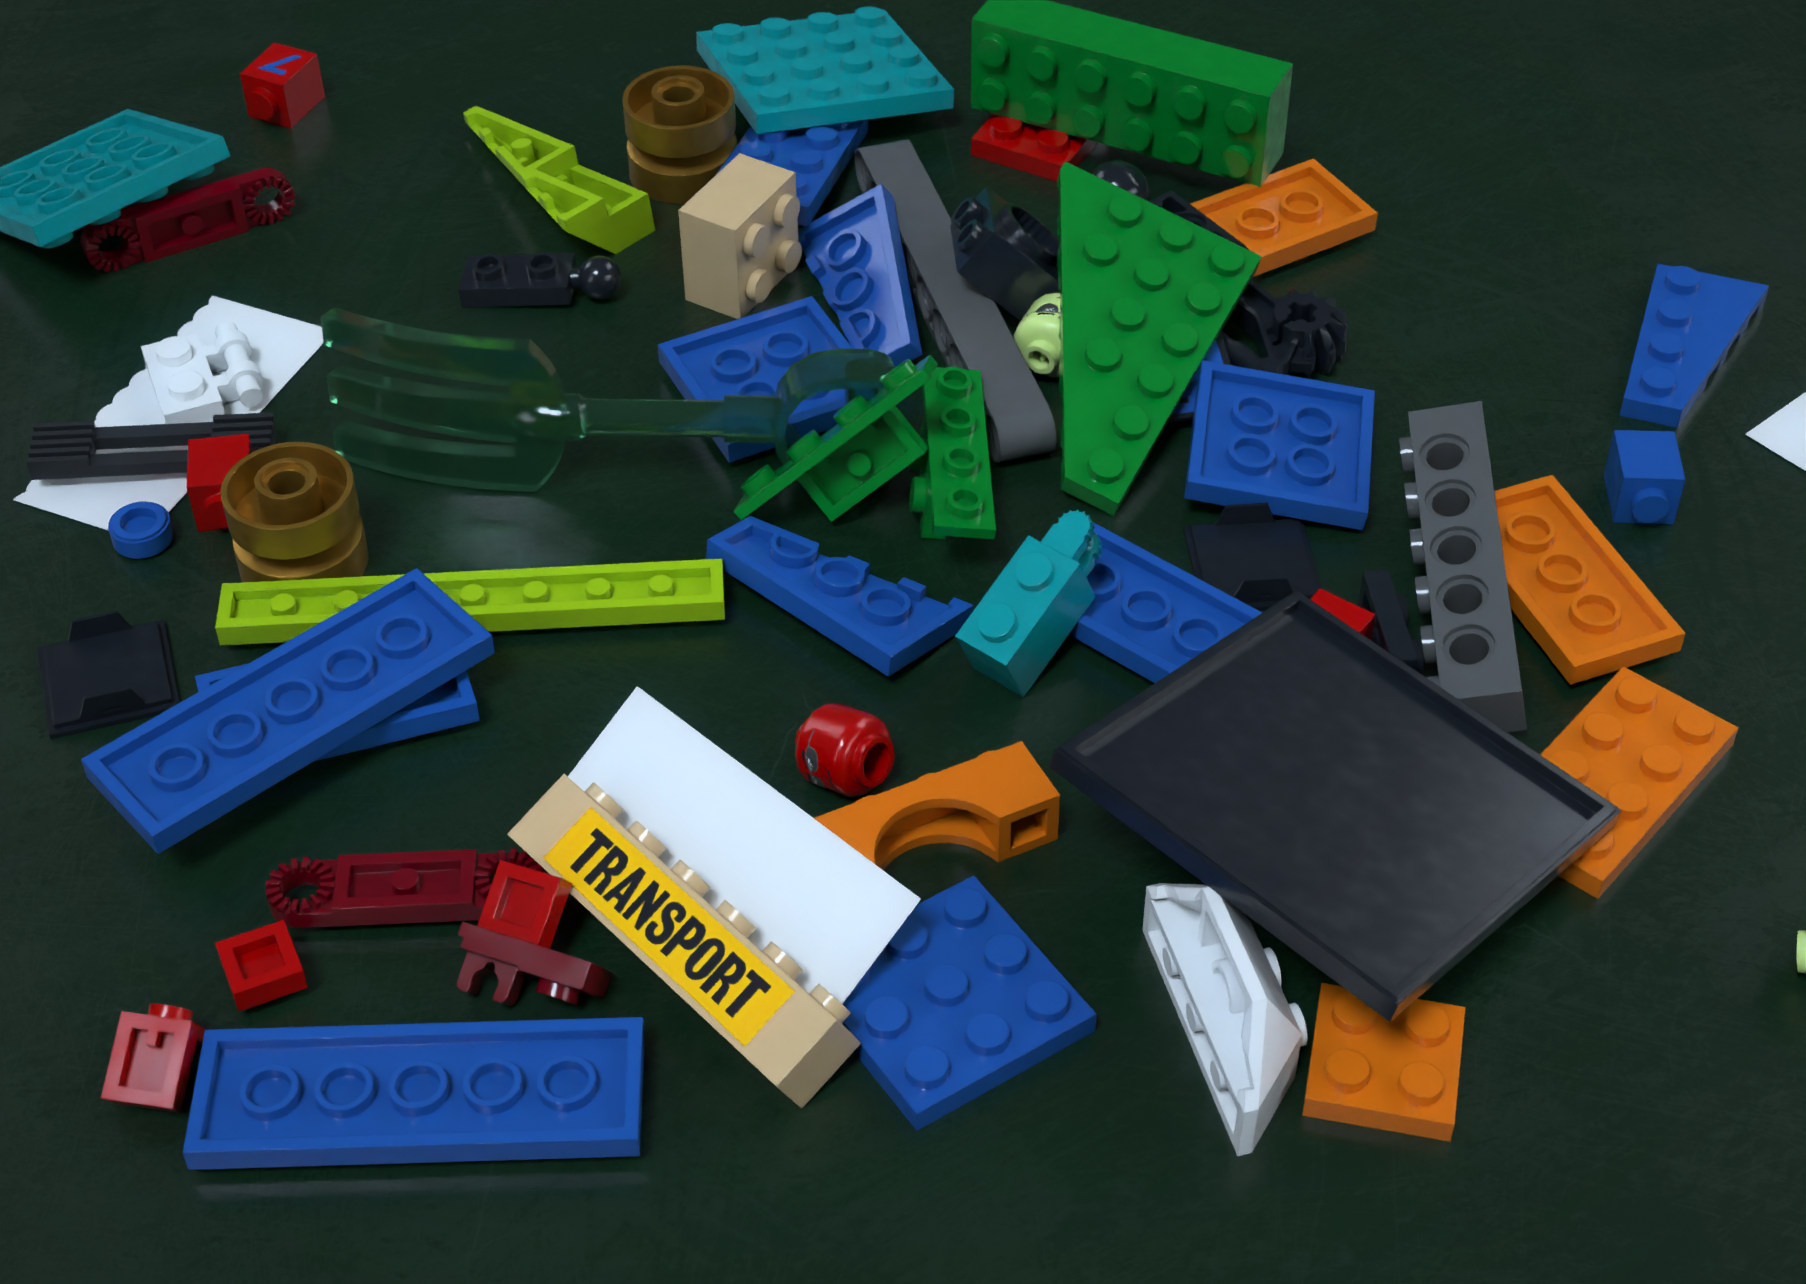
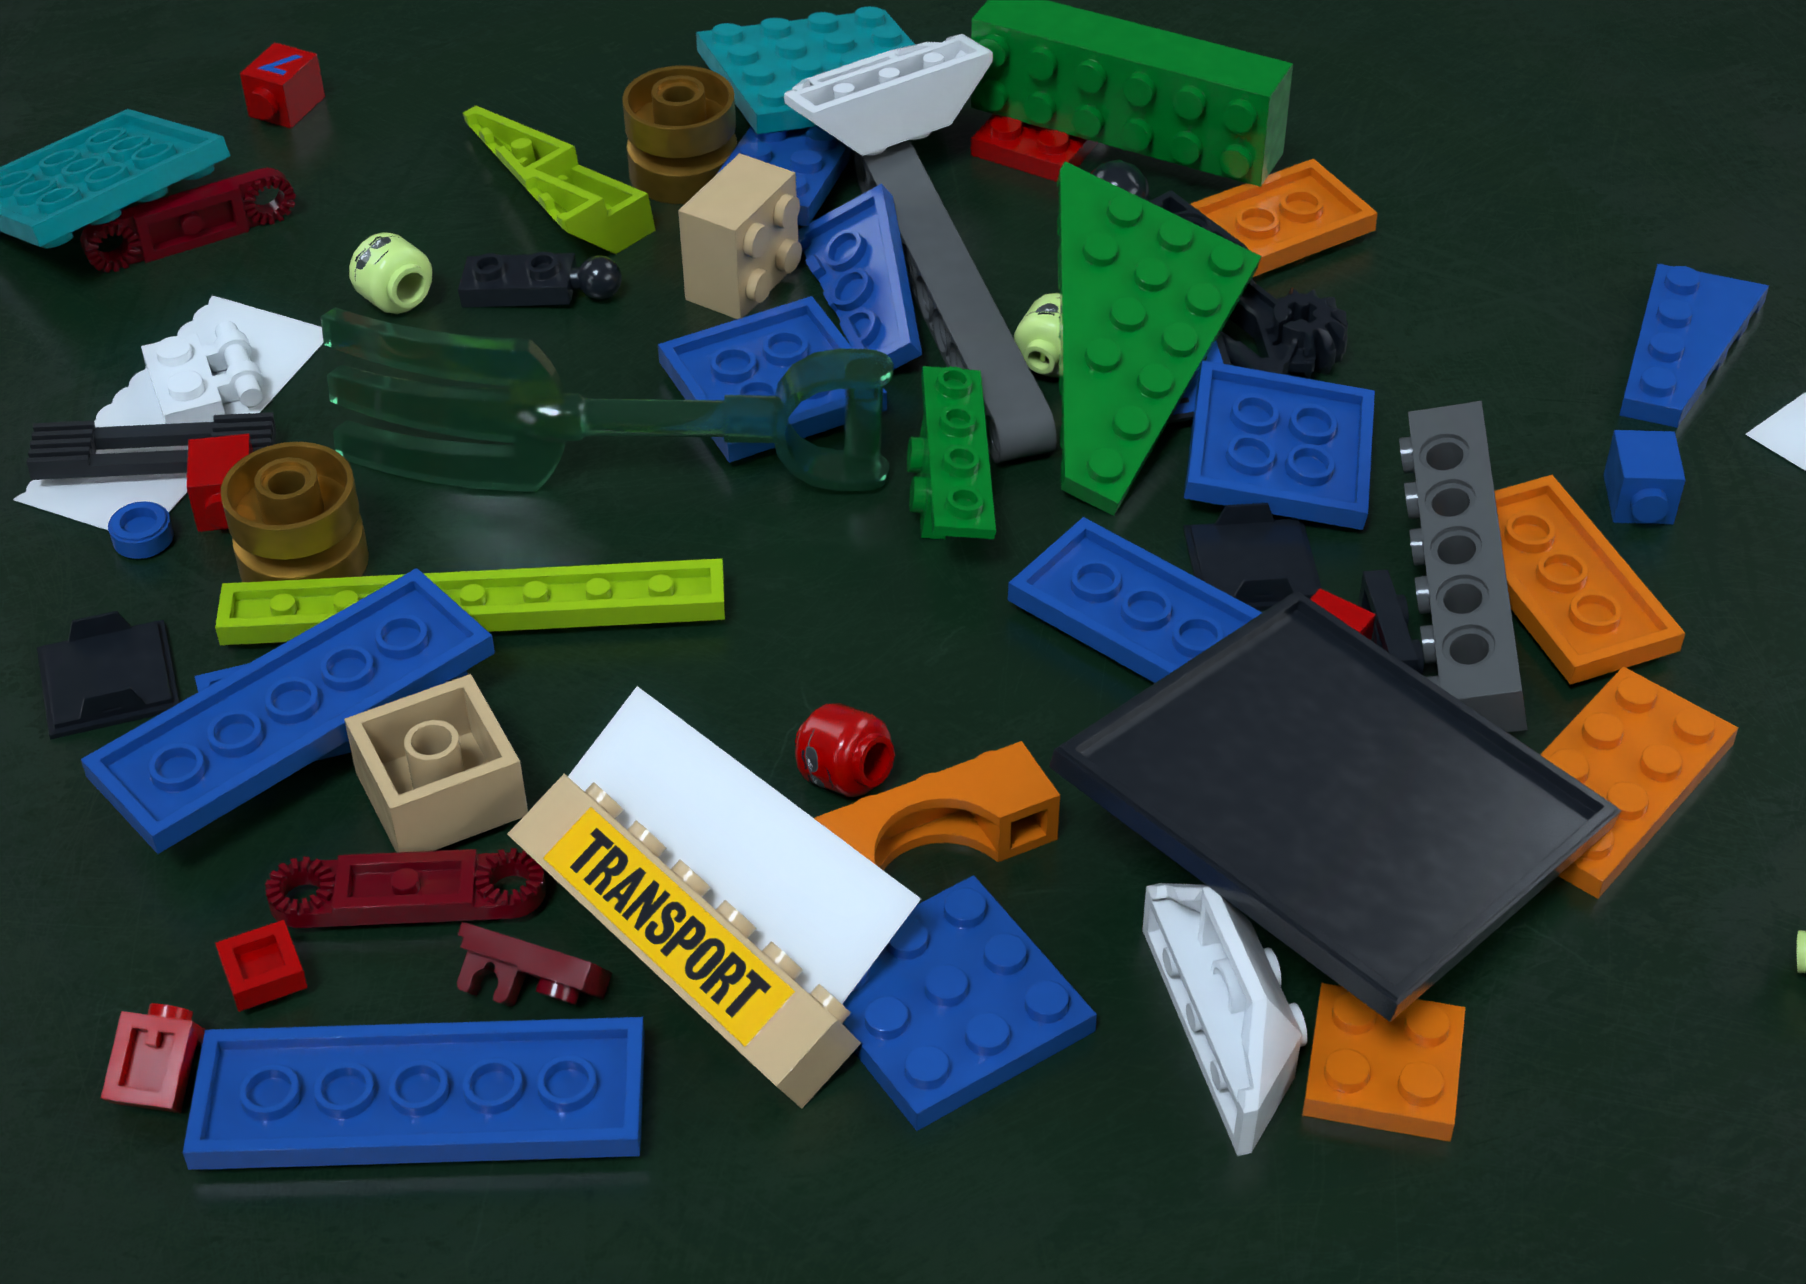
red plate [477,860,572,949] -> none
blue wing [706,516,974,677] -> none
green bracket [734,355,938,522] -> none
black brick [950,186,1059,321] -> none
teal hinge [955,509,1103,697] -> none
none -> tan brick [344,674,528,853]
none -> yellowish green head [349,232,432,314]
none -> white wedge [784,34,993,156]

